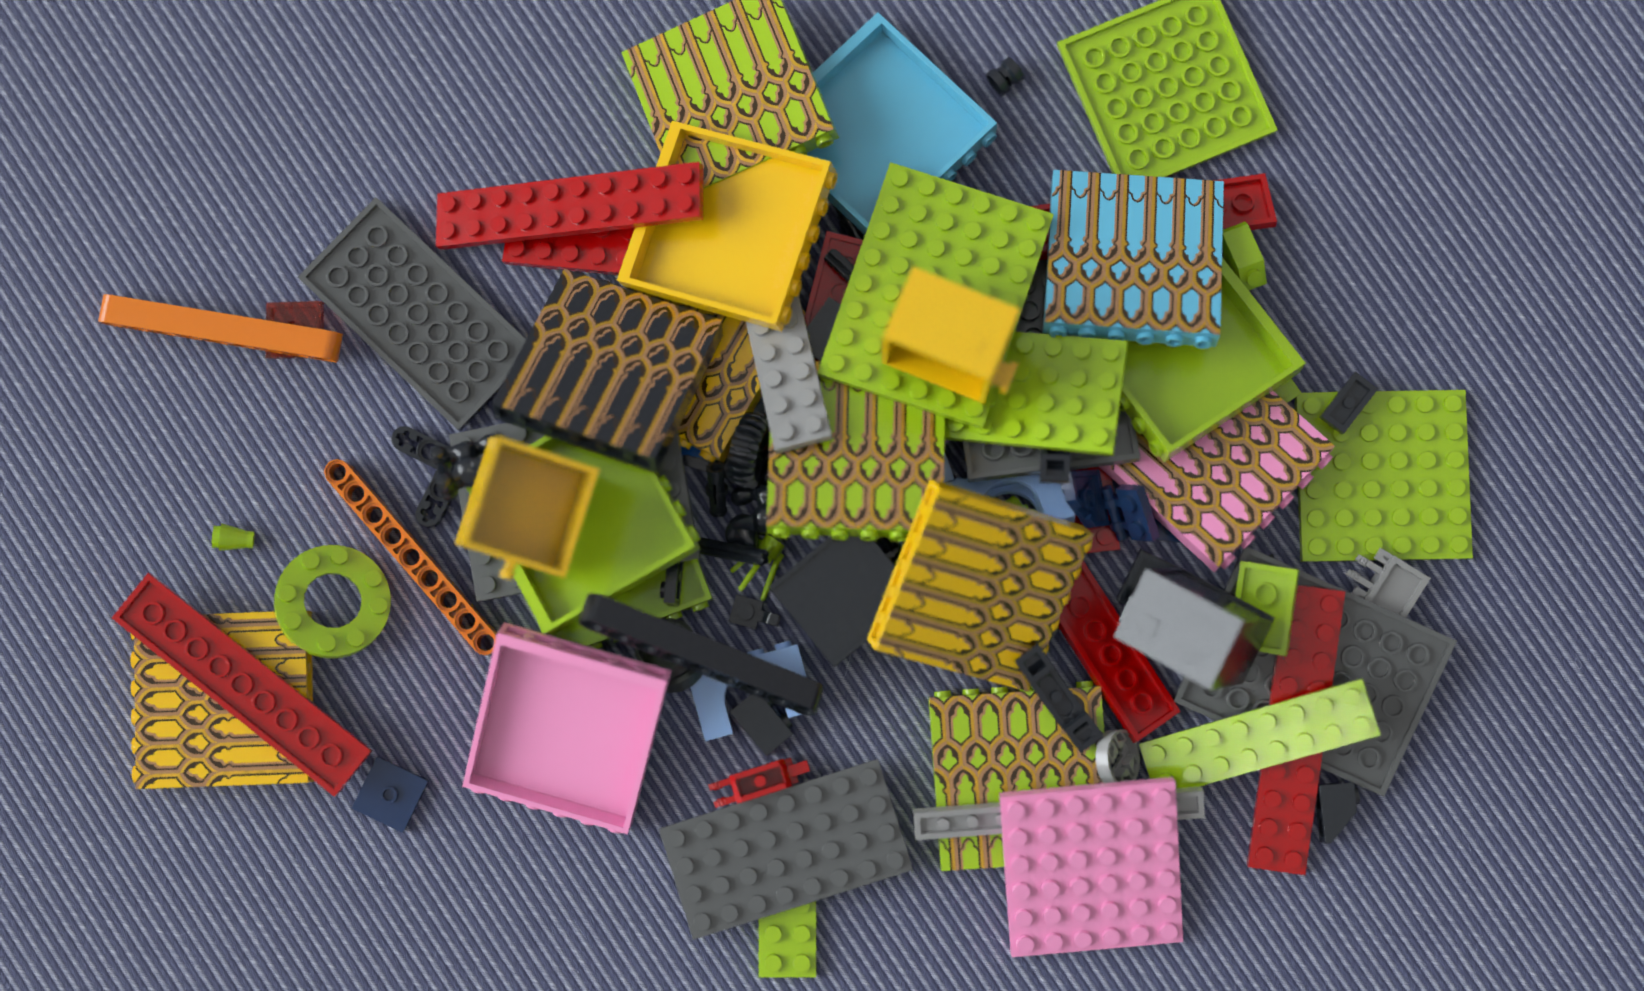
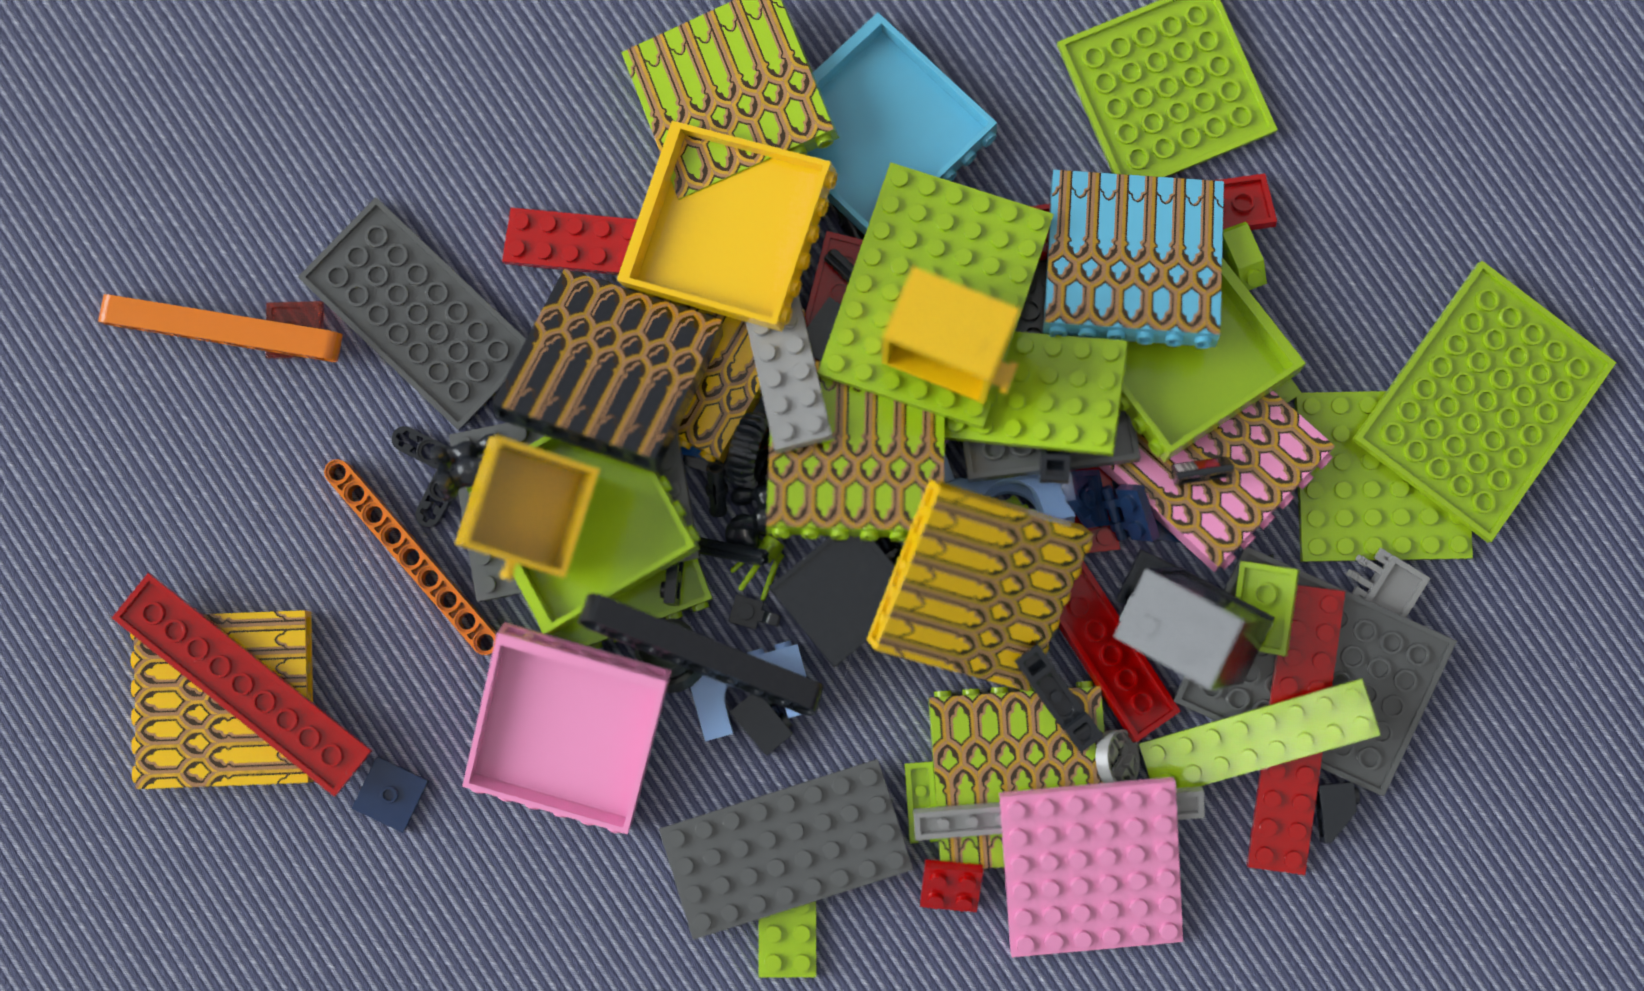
lime cone [212,523,255,551] -> none
lime plate [274,545,391,658] -> none
red plate [436,162,703,250] -> none
red hinge [708,757,811,808] -> none
black wheel [986,57,1025,96] -> none
black plate [1319,371,1378,435] -> none
none -> lime plate [904,761,939,844]
none -> red plate [920,859,983,912]
none -> black slope [1171,456,1235,485]
none -> lime plate [1352,261,1617,543]

